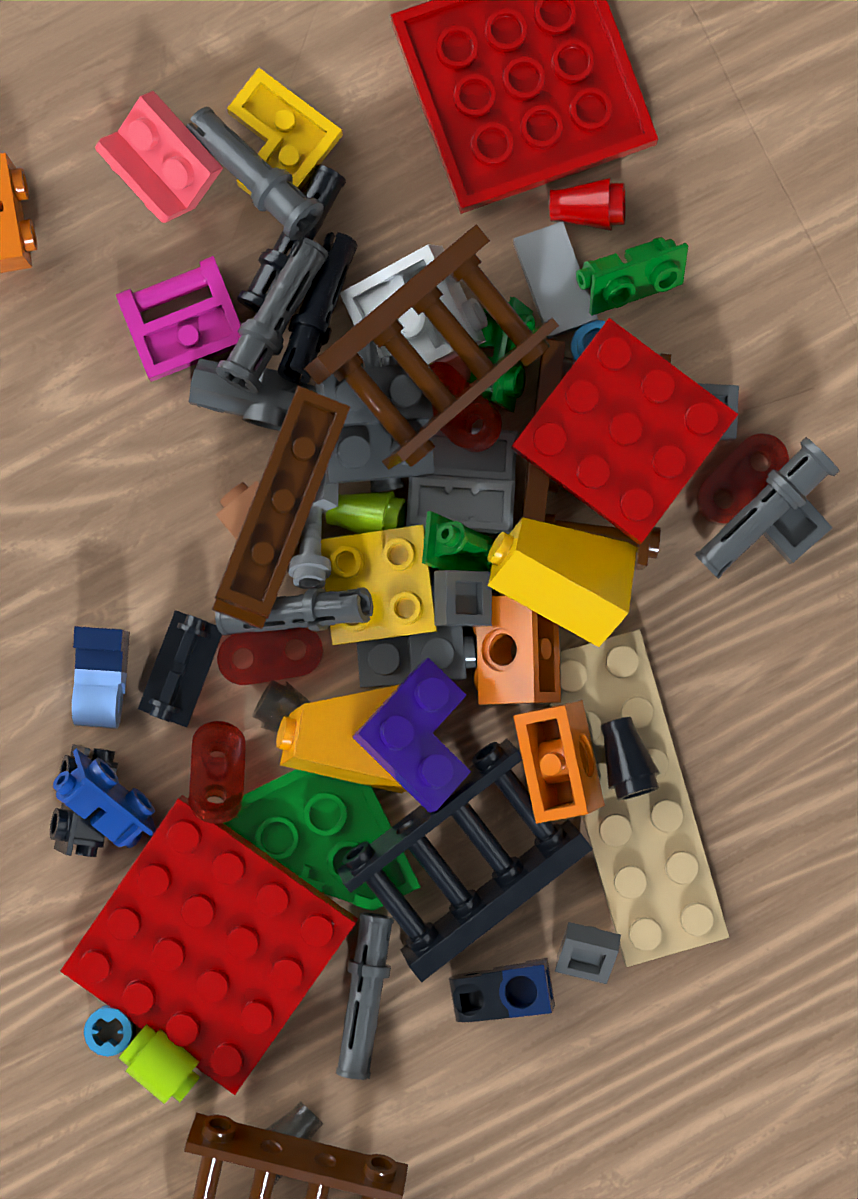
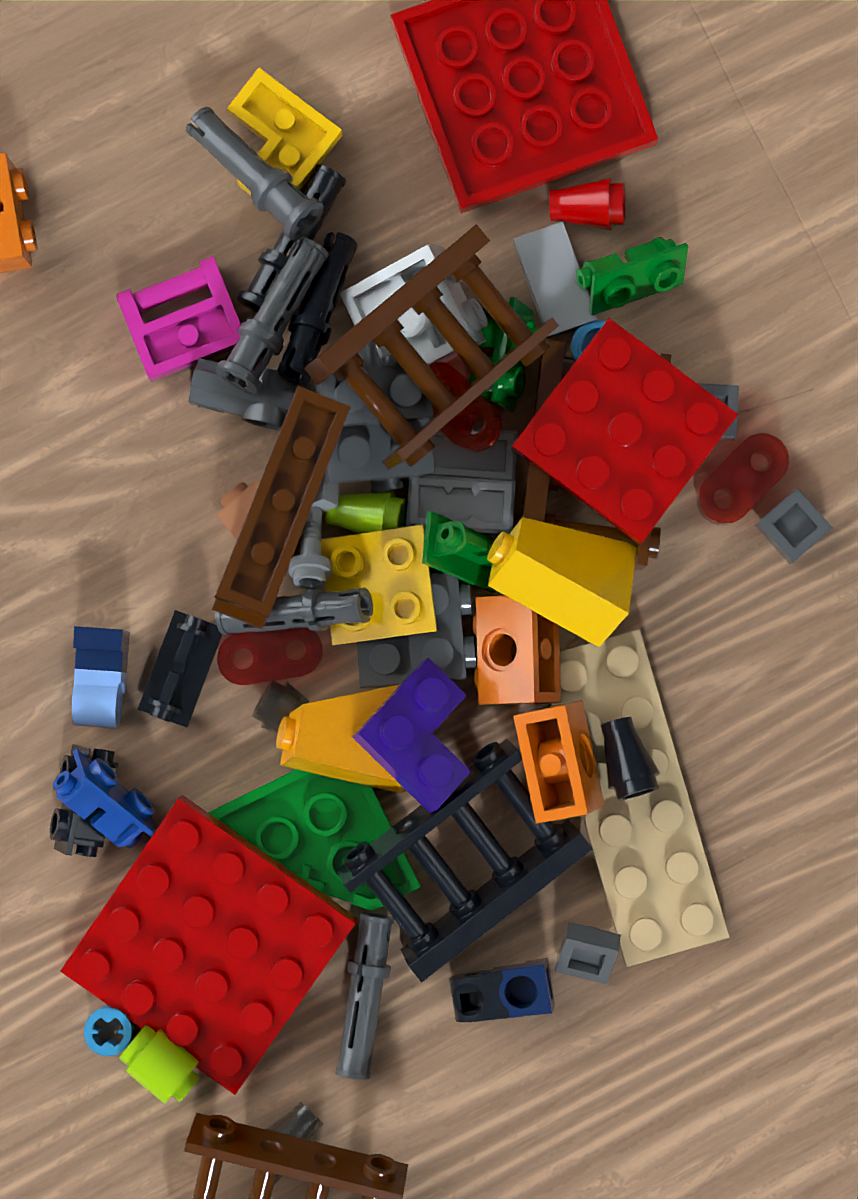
coral bracket [95,91,223,223] -> none
clear red plate [188,721,246,824] -> none
dark grey plate [434,570,492,627] -> none
dark grey pin [694,437,840,579] -> none

